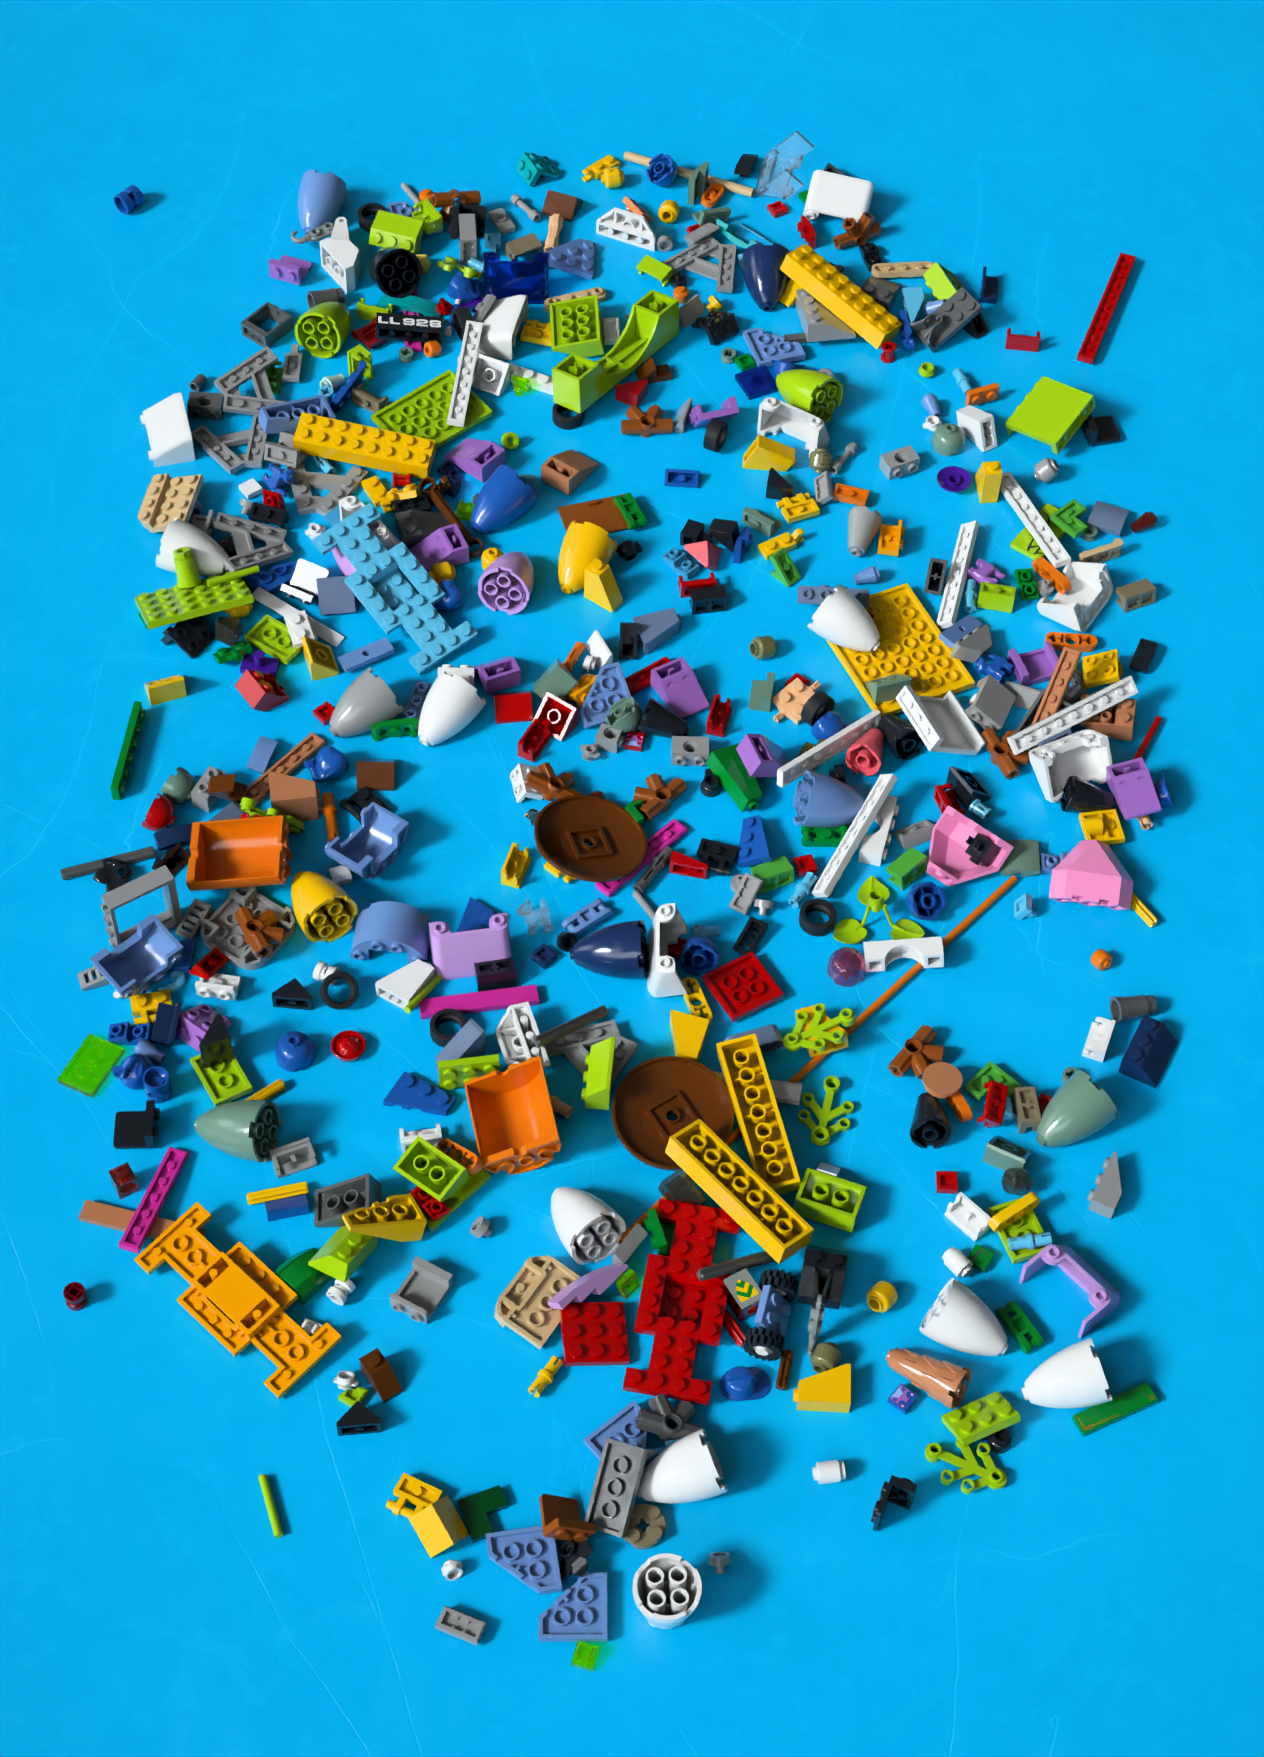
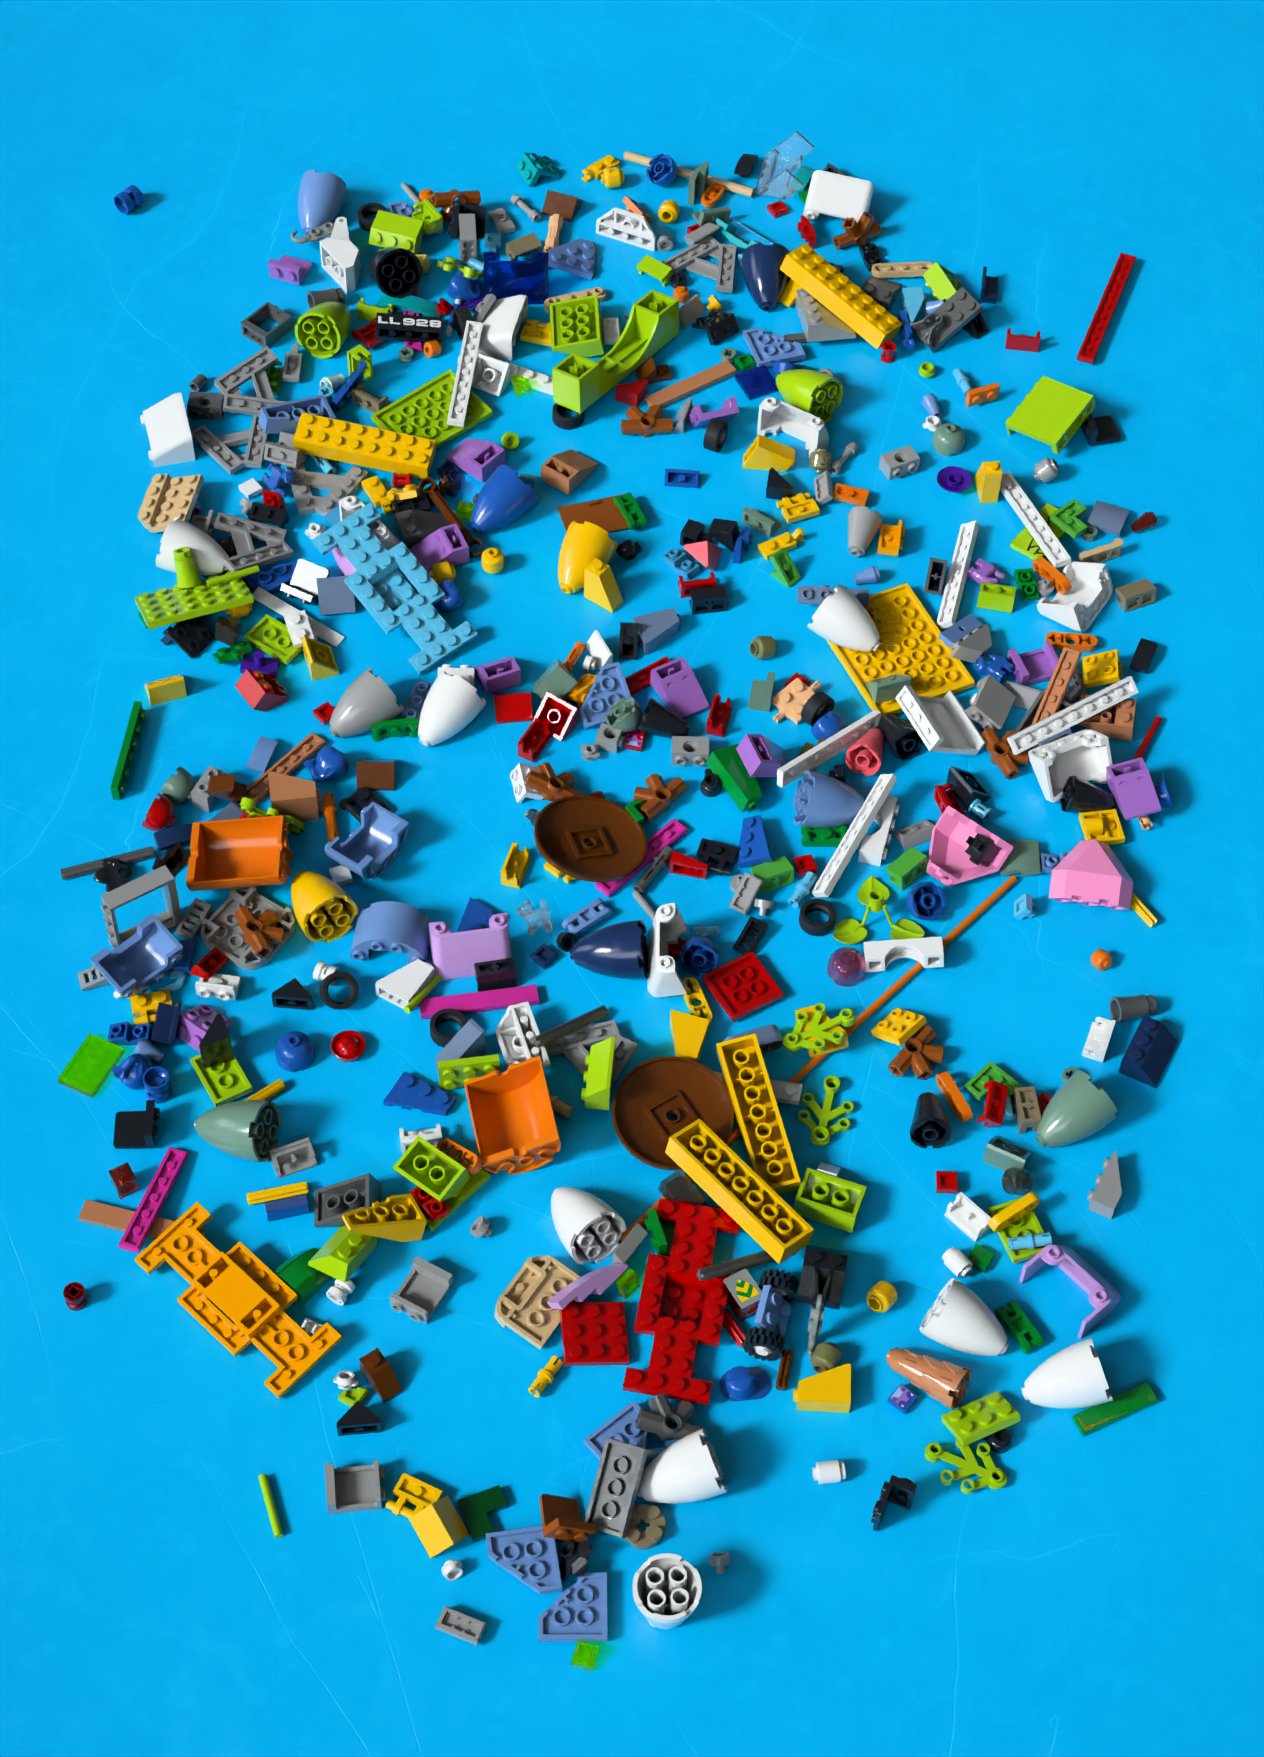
medium blue tile [338,637,395,673] -> none
lavender cylinder [478,551,534,615] -> none
nougat tile [922,1062,963,1098] -> none
white slope [956,405,997,452] -> none
medium azure pin [963,579,977,613] -> none
none -> light grey panel [325,1459,386,1515]
none -> nougat tile [645,360,737,408]
none -> teal slope [789,165,816,193]
none -> yellow plate [871,1008,927,1046]

